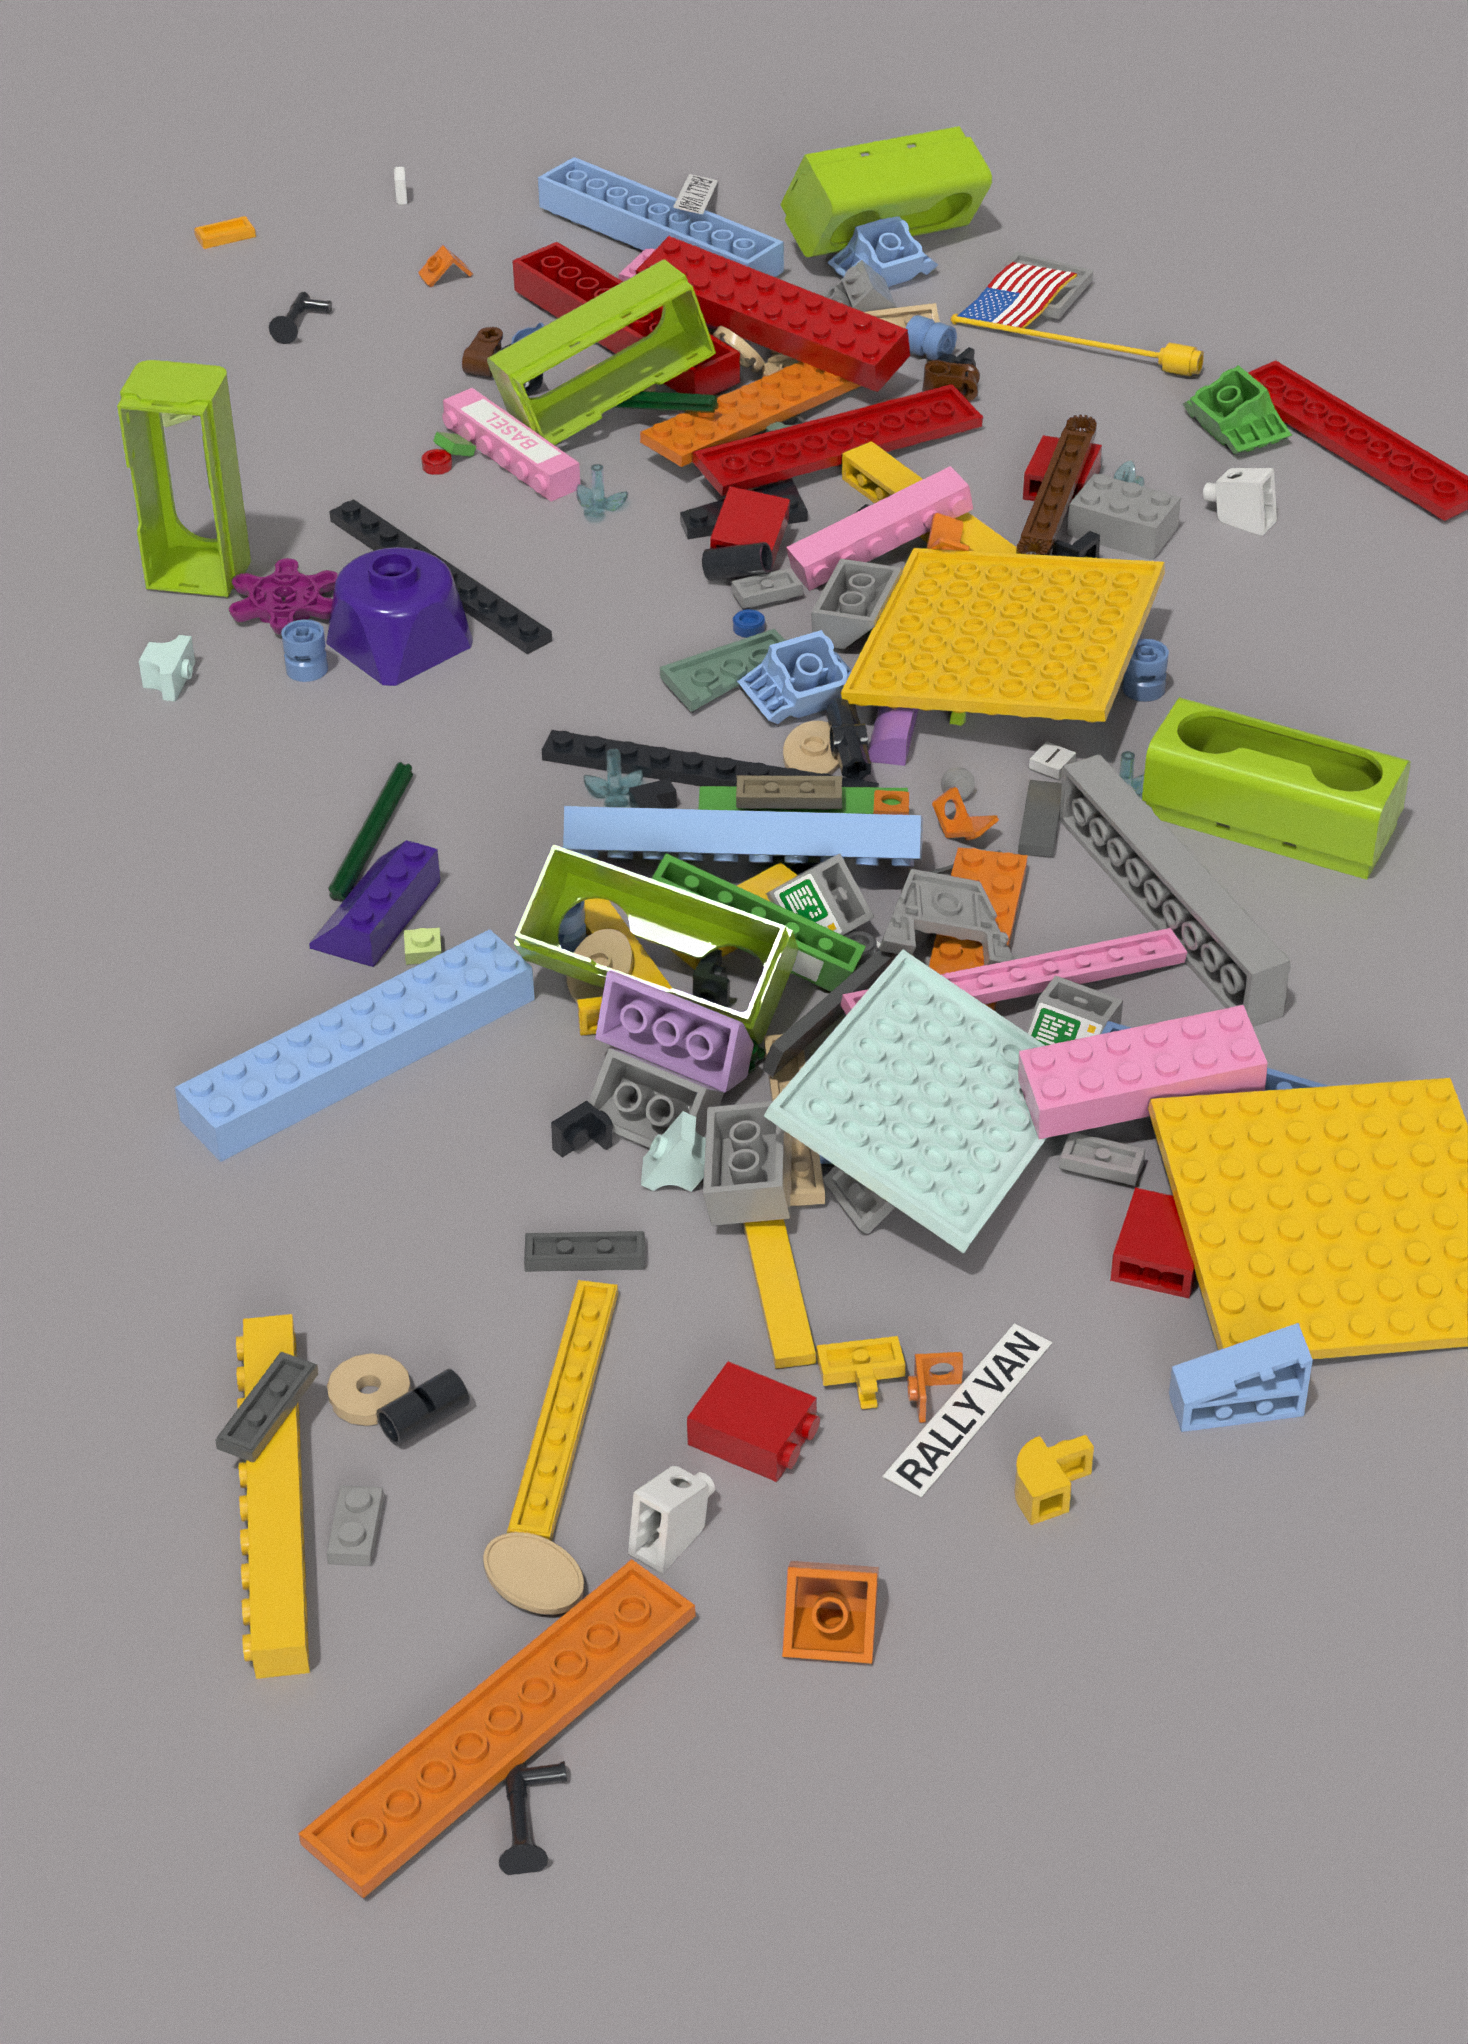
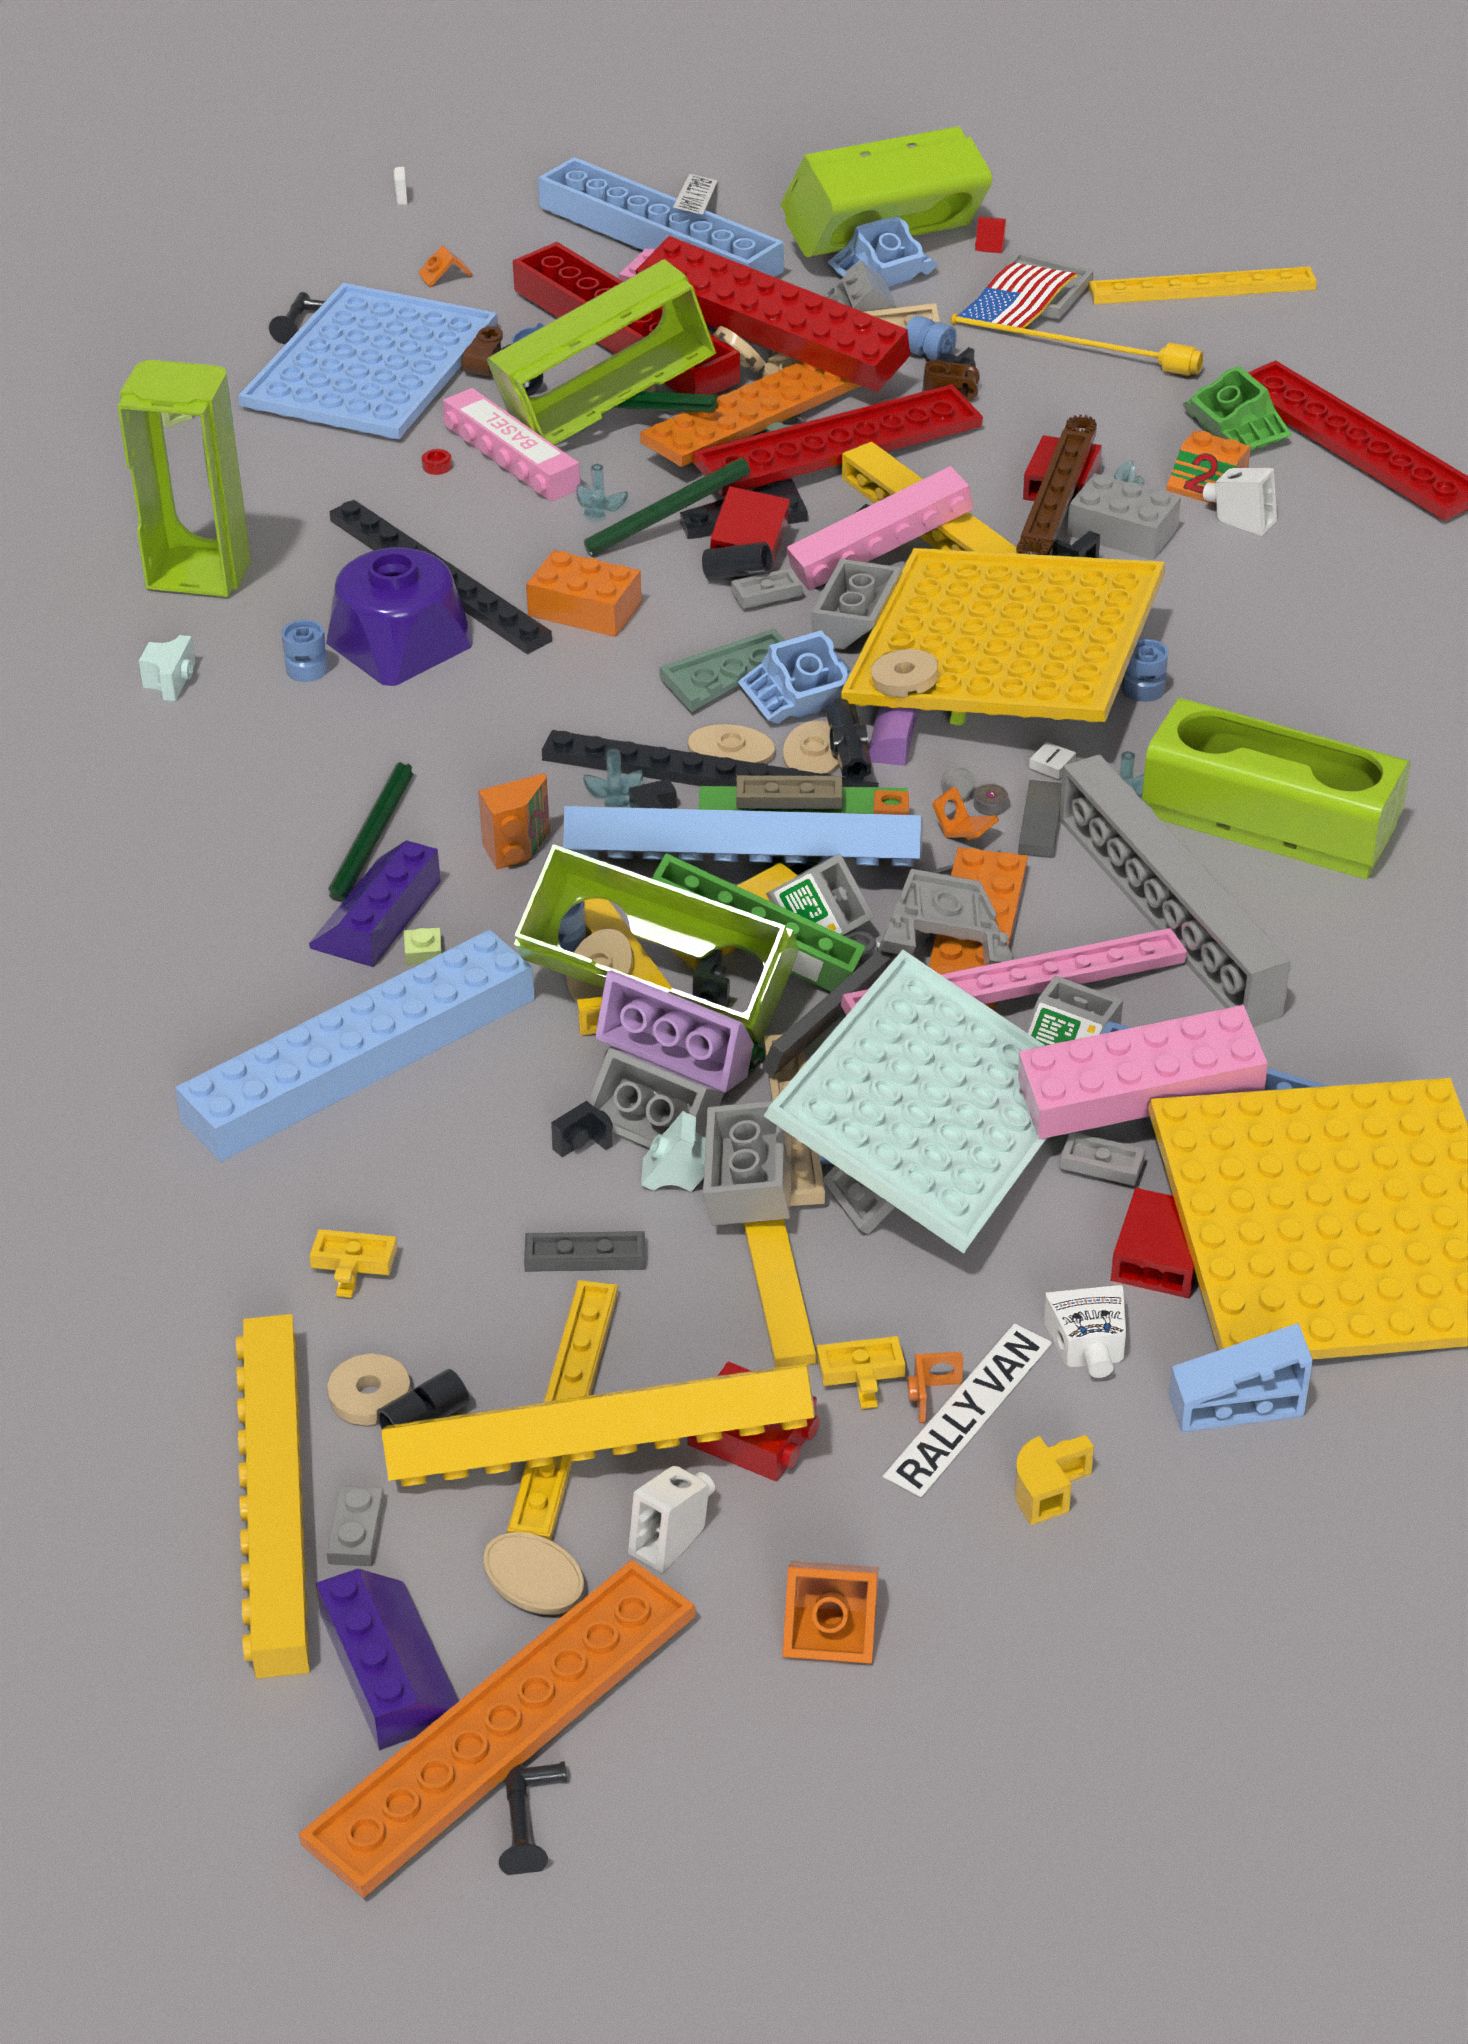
light orange tile [194,216,256,249] -> none
dark grey tile [215,1352,319,1463] -> none
magenta plate [229,558,338,635] -> none
bright green tile [433,431,477,457] -> none
blue tile [733,609,765,638] -> none
orange bracket [927,513,970,551] -> none
none -> light blue plate [238,283,498,439]
none -> yellow plate [309,1229,398,1298]
none -> dark purple slope [316,1568,459,1751]
none -> yellow brick [381,1363,815,1486]
none -> orange slope [478,773,550,869]
none -> orange brick [526,550,642,637]
none -> dark green axle [584,458,750,556]
none -> tan piece [688,724,775,764]
none -> tan tile [871,649,939,697]
none -> flat silver tile [973,784,1008,815]
none -> red slope [975,216,1006,253]
none -> white torso [1043,1285,1126,1378]
none -> yellow tile [1089,266,1317,305]
none -> orange slope [1166,430,1251,505]

